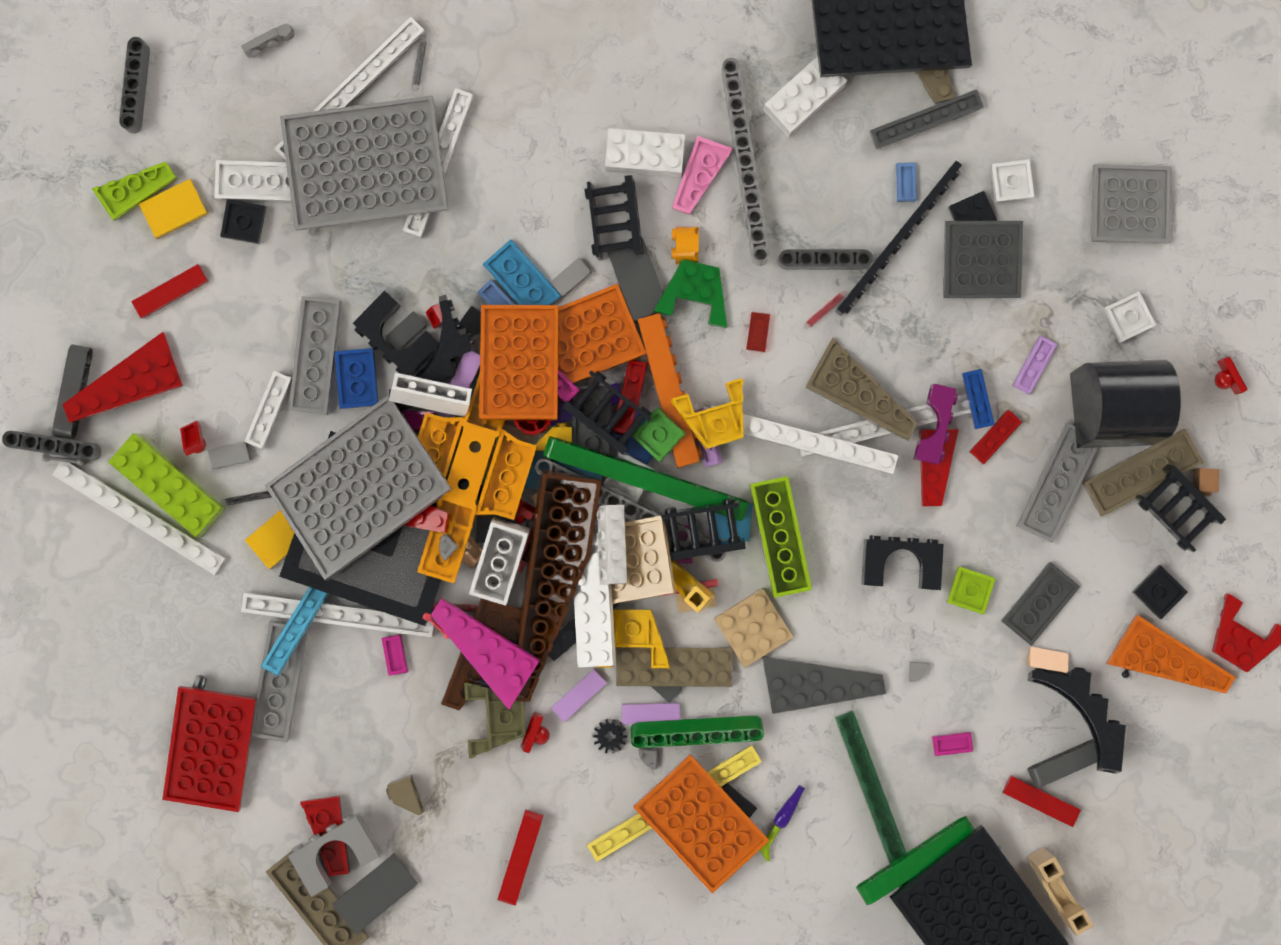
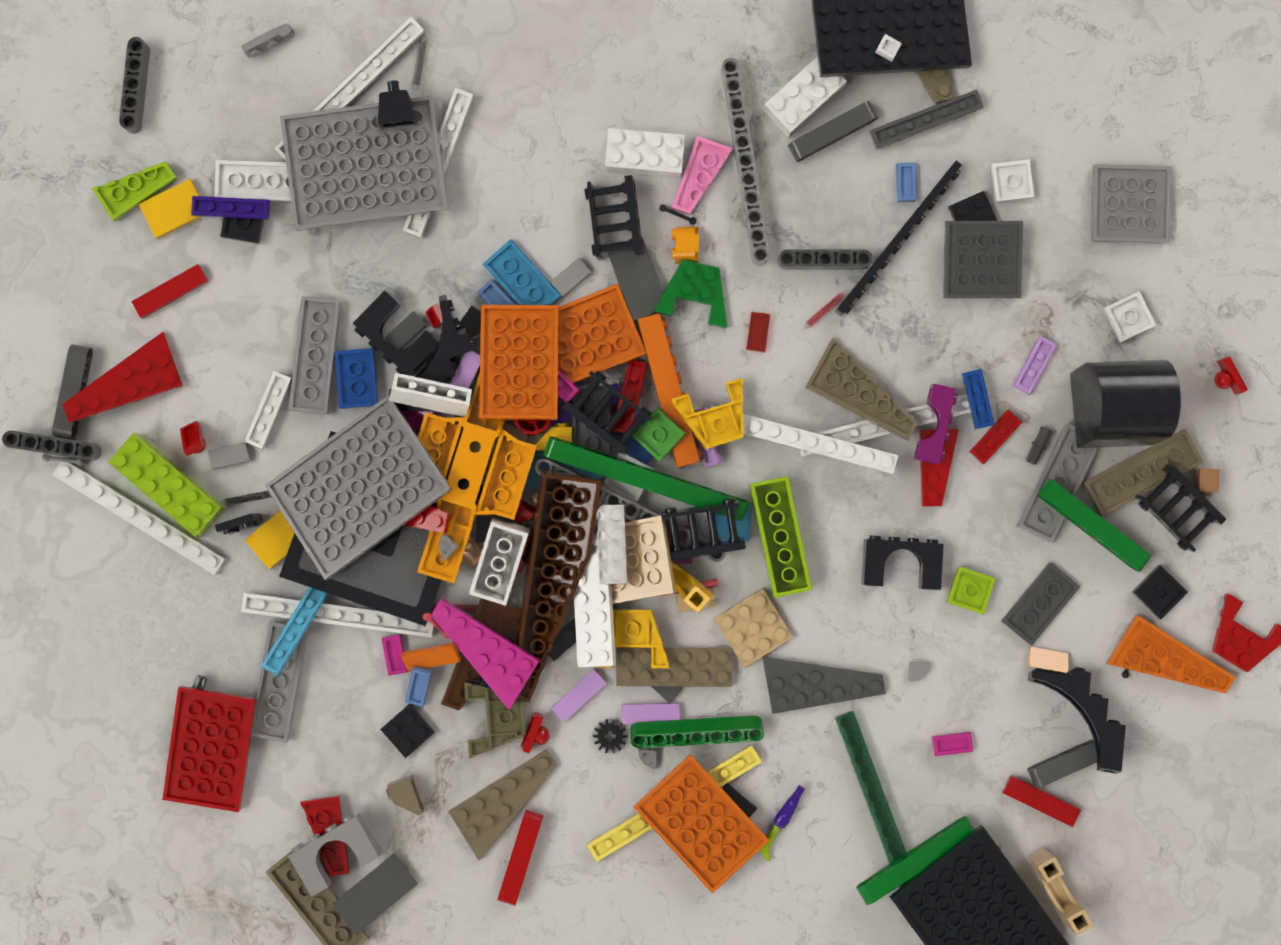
none -> dark purple tile [191,196,270,220]
none -> black plate [215,513,263,535]
none -> black torso [378,80,418,129]
none -> black plate [380,704,435,758]
none -> orange tile [401,643,461,671]
none -> medium blue tile [405,666,433,707]
none -> dark tan wing [448,749,557,860]
none -> black hinge [659,204,697,225]
none -> dark grey beam [787,101,878,162]
none -> white tile [875,34,902,62]
none -> dark grey axle [1026,427,1052,465]
none -> green beam [1037,479,1151,572]

